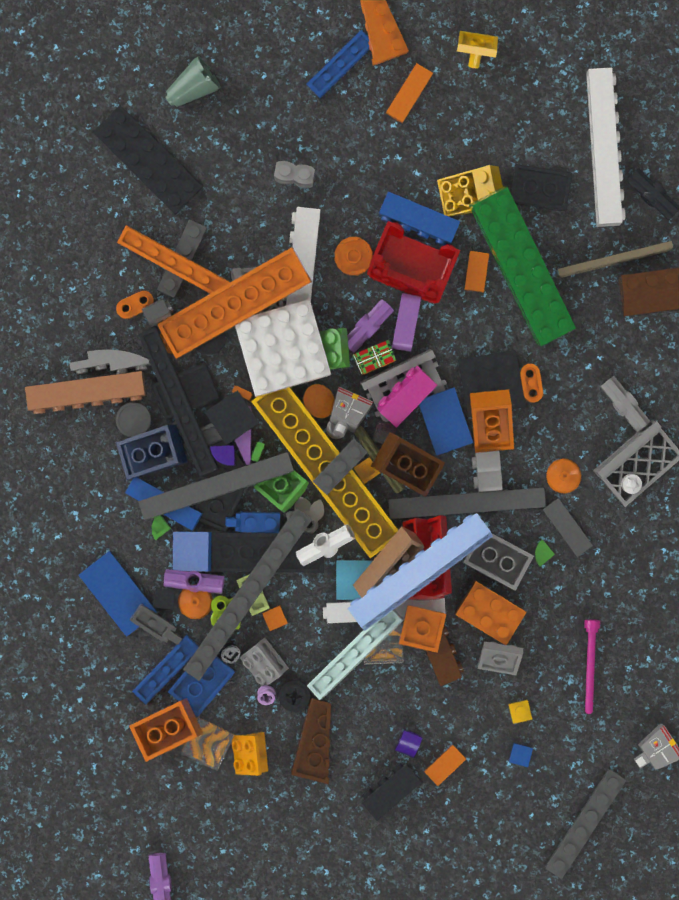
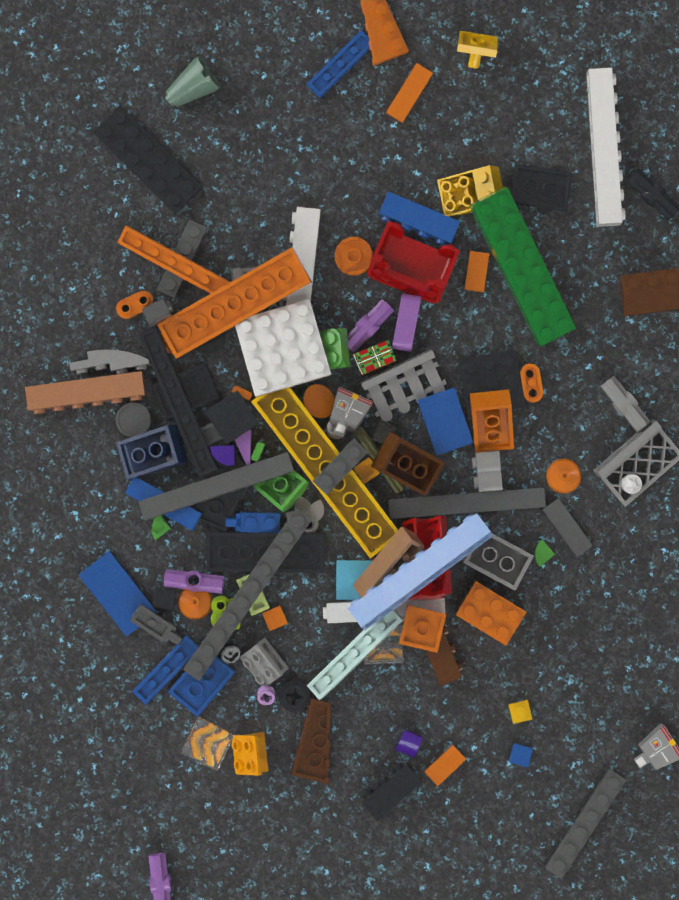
orange brick [129,698,203,762] -> none
tile [173,532,211,571] -> none
light grey brick [274,161,315,188] -> none
white piece [296,524,355,566] -> none
dark pink brick [377,365,437,428] -> none
light grey plate [478,642,523,675] -> none
dark tan tile [556,241,673,278] -> none
dark pink piece [584,620,600,714] -> none

